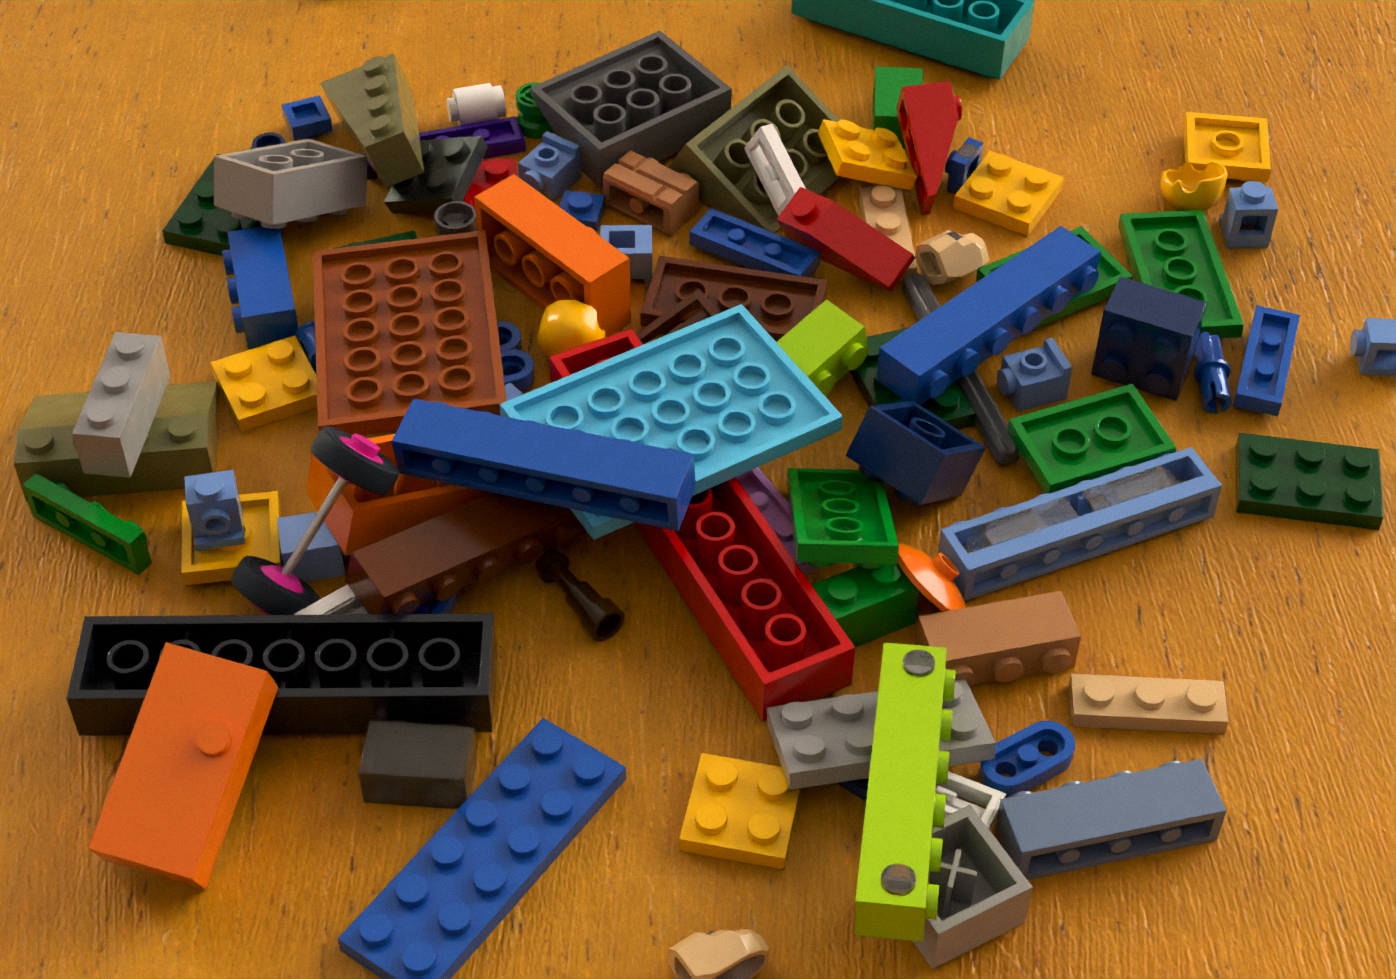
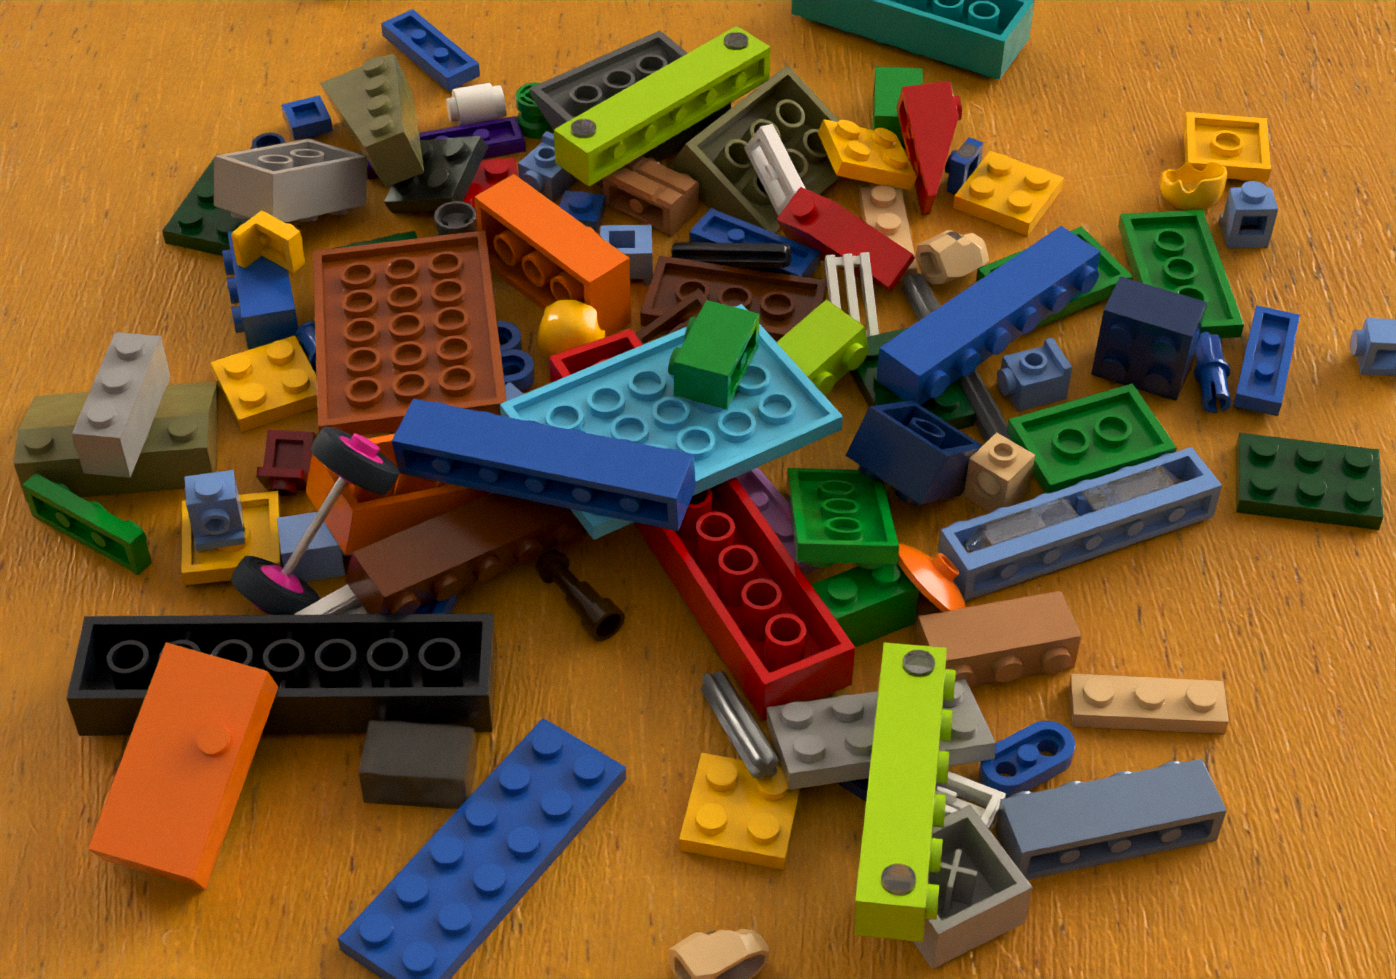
none -> yellow bracket [231,210,306,273]
none -> dark red bracket [256,430,316,496]
none -> blue plate [381,9,480,91]
none -> lime piece [554,26,771,187]
none -> green brick [668,300,760,410]
none -> black axle [671,242,792,268]
none -> dark grey axle [701,670,779,780]
none -> white tile [824,252,879,337]
none -> tan brick [964,433,1035,512]

